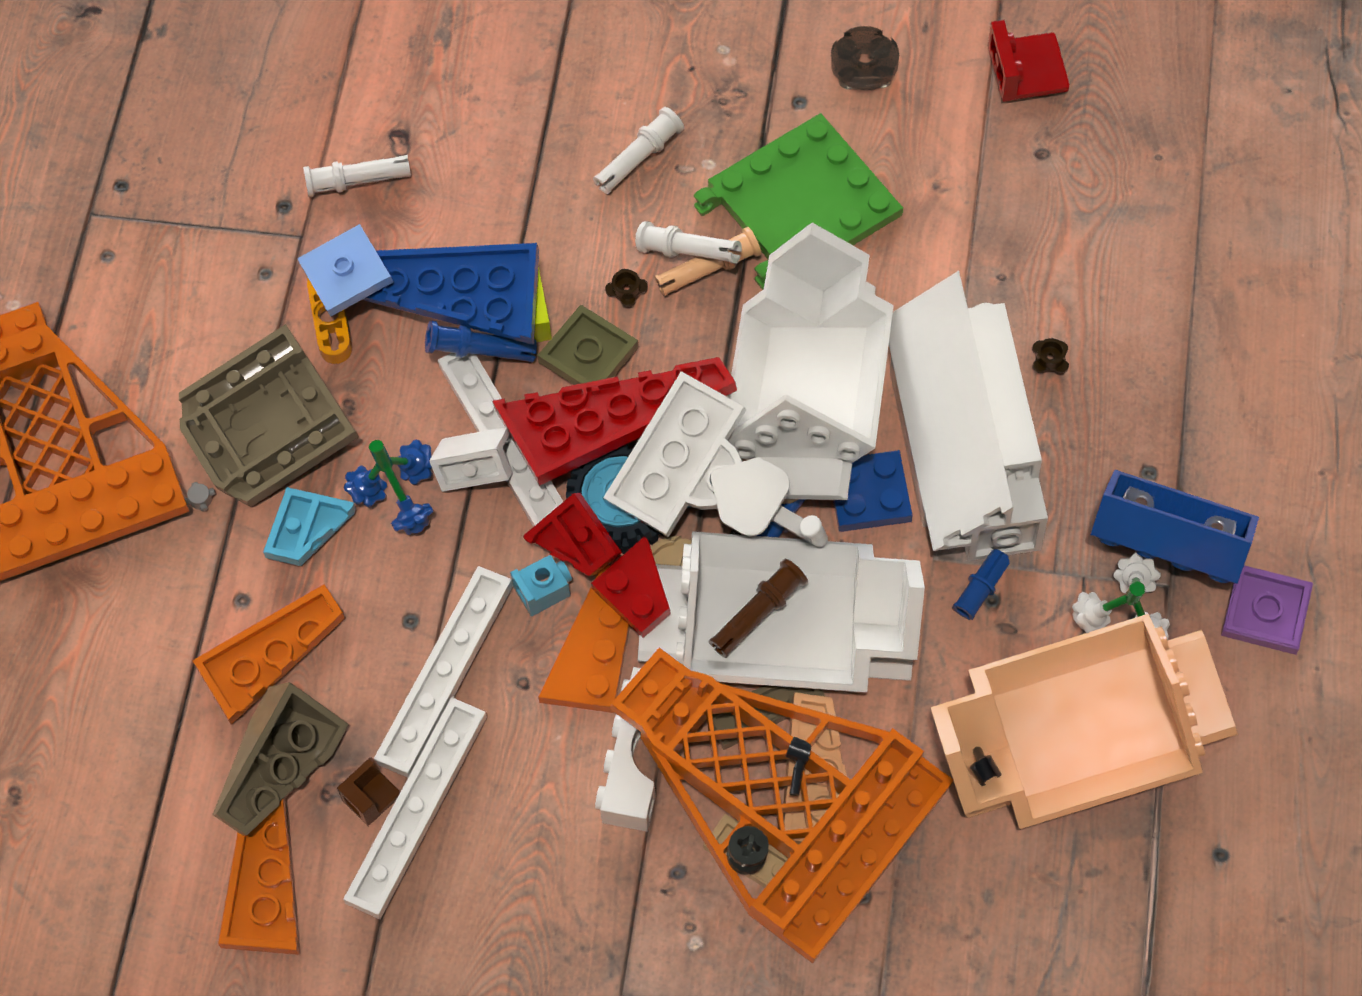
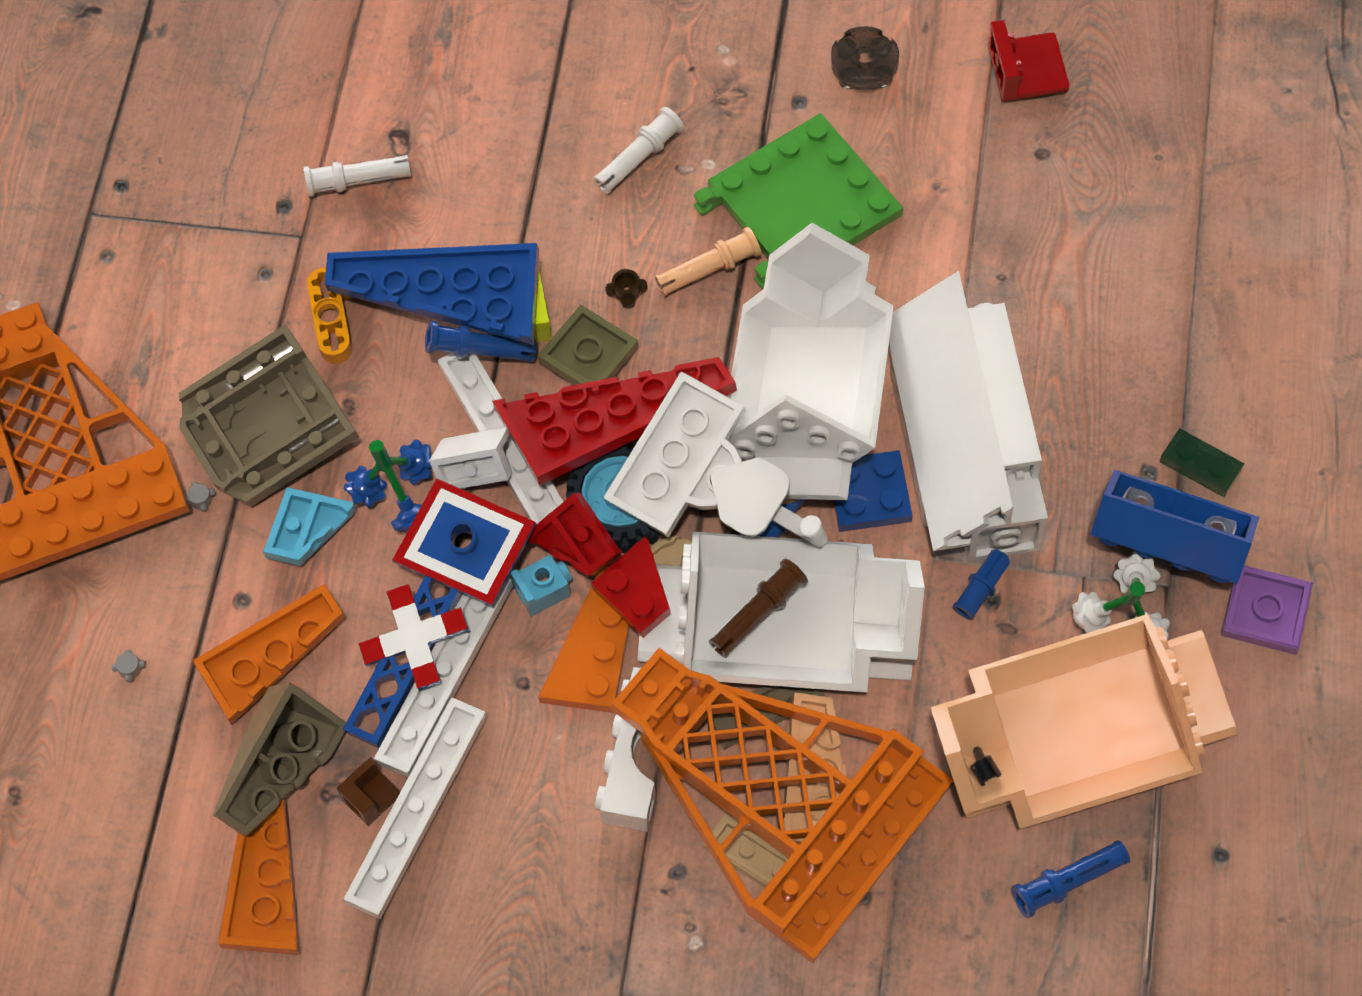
light blue plate [297,224,393,317] -> none
white pin [635,221,742,264] -> none
pearl dark grey wheel [727,826,769,875] -> none
black hand [785,737,811,796] -> none
dark brown plate [1032,338,1069,374] -> none
none -> light grey piece [112,650,145,682]
none -> piece [343,478,536,748]
none -> blue pin [1011,840,1130,918]
none -> clear green plate [1160,428,1245,498]

